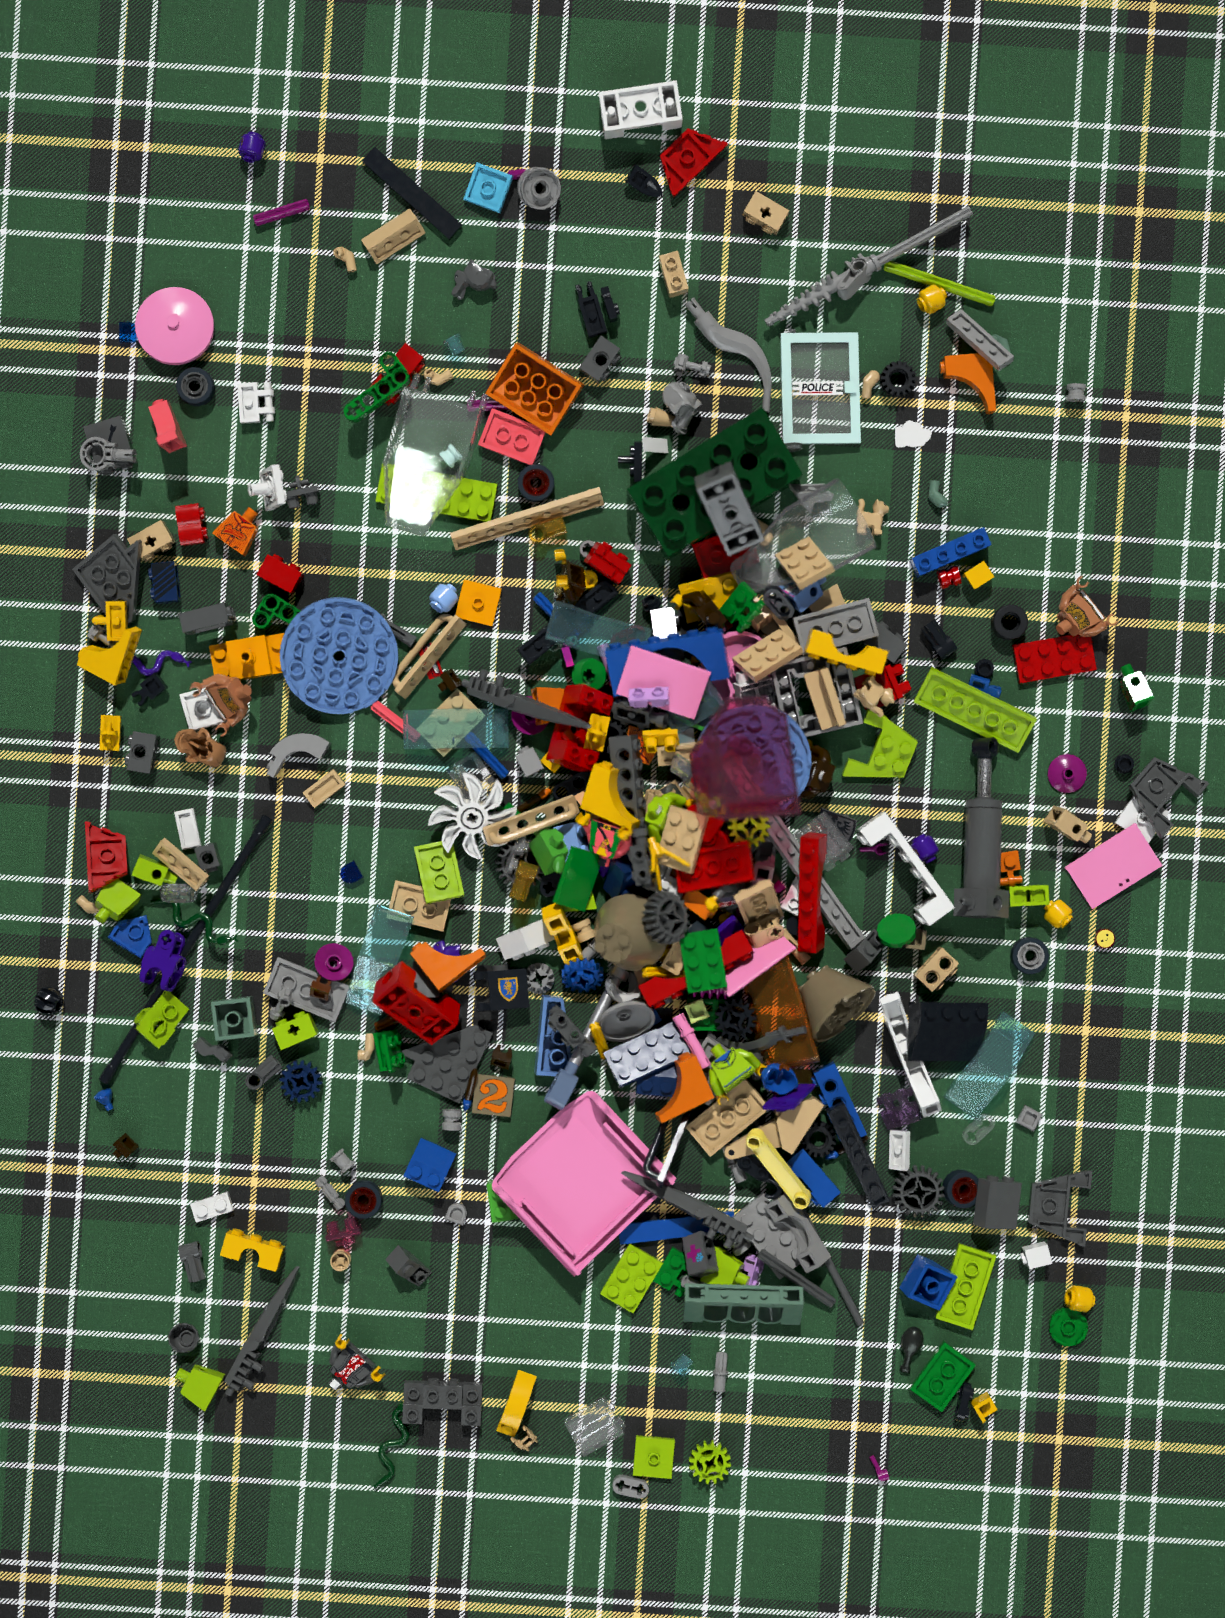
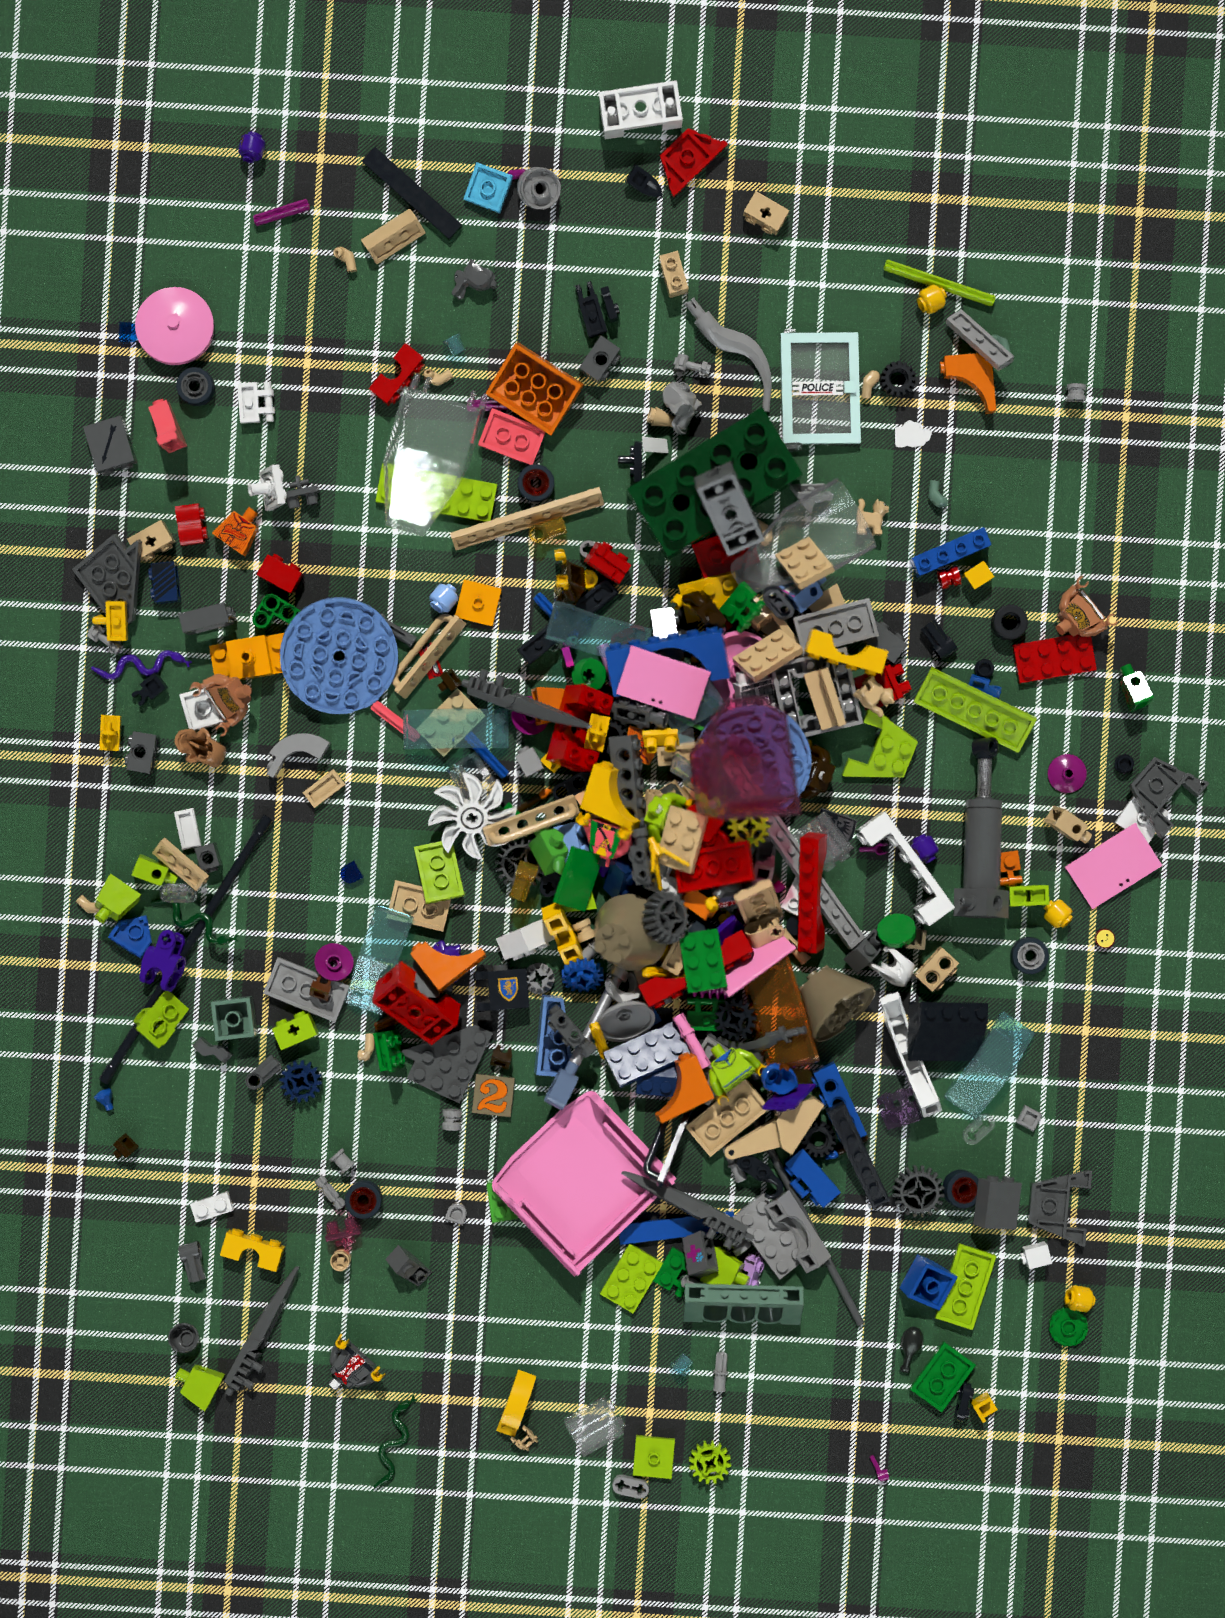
black piece [34,987,63,1016] -> none
yellow arch [77,627,142,685] -> none
light grey pin [80,437,137,471] -> none
red wing [85,821,128,893] -> none
light grey bar [269,988,293,1021] -> none
green beam [343,352,410,423] -> none
dark grey bracket [402,1378,483,1426] -> none
blue slope [403,1137,457,1192] -> none
light aqua wheel [439,444,463,468] -> none
dark brown piece [463,1068,478,1111] -> none
clear slope [504,836,530,874] -> none
lavender hinge [628,686,669,708] -> none
black plate [642,594,661,612] -> none
yellowish green tile [684,998,710,1024] -> none
light yellow piece [746,1128,811,1209] -> none
dark grey axle [757,1249,836,1307] -> none
light grey piece [764,206,973,326] -> none
white plate [889,1129,910,1171] -> none
none -> white helmet [868,946,915,987]

